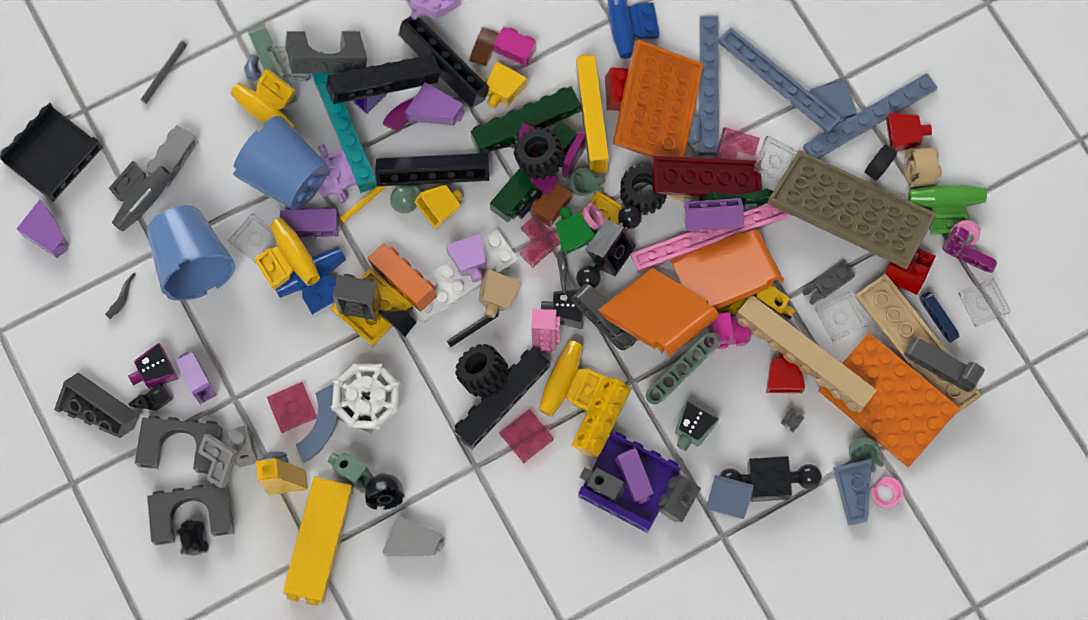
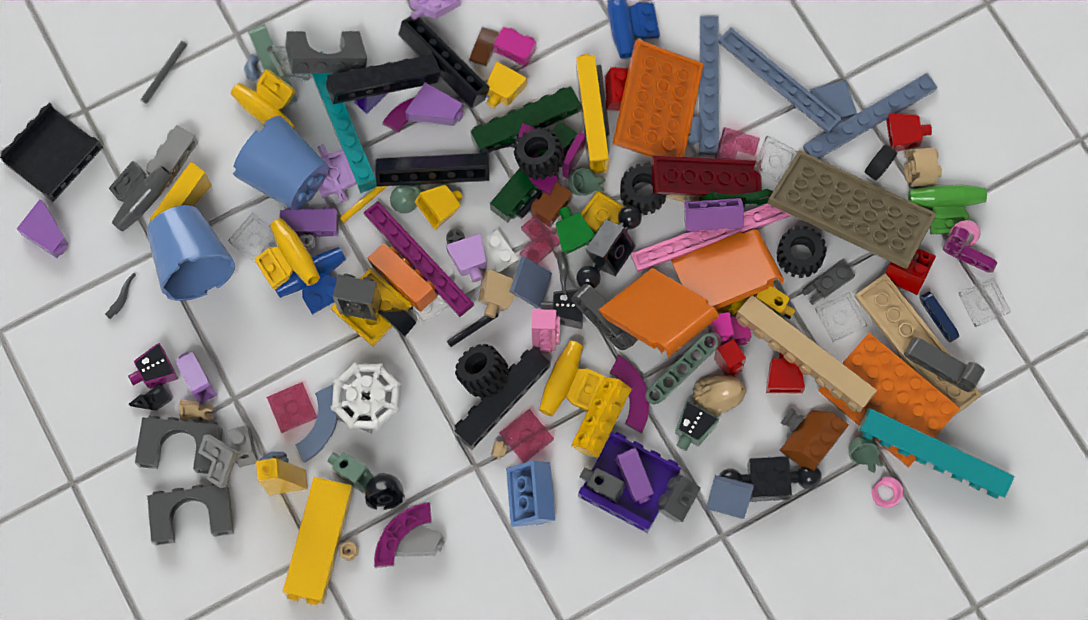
dark grey wedge [54,372,139,438] -> none
black piece [176,520,208,556] -> none
bright pink piece [583,203,606,230] -> none
sand blue wing [833,459,872,526] -> none
none -> yellow slope [150,162,212,221]
none -> tan plate [179,400,214,421]
none -> white plate [299,234,316,252]
none -> tan plate [339,541,359,561]
none -> magenta tile [363,201,474,317]
none -> magenta tile [374,502,432,568]
none -> dark grey wheel [446,229,465,245]
none -> tan plate [491,440,507,459]
none -> medium blue slope [506,460,555,527]
none -> sand blue tile [509,257,552,308]
none -> dark grey bar [596,65,610,136]
none -> magenta tile [610,356,649,434]
none -> tan piece [692,375,747,416]
none -> red brick [714,339,746,377]
none -> black tyre [776,226,827,278]
none -> dark orange slope [779,410,849,471]
none -> teal brick [857,408,1015,499]

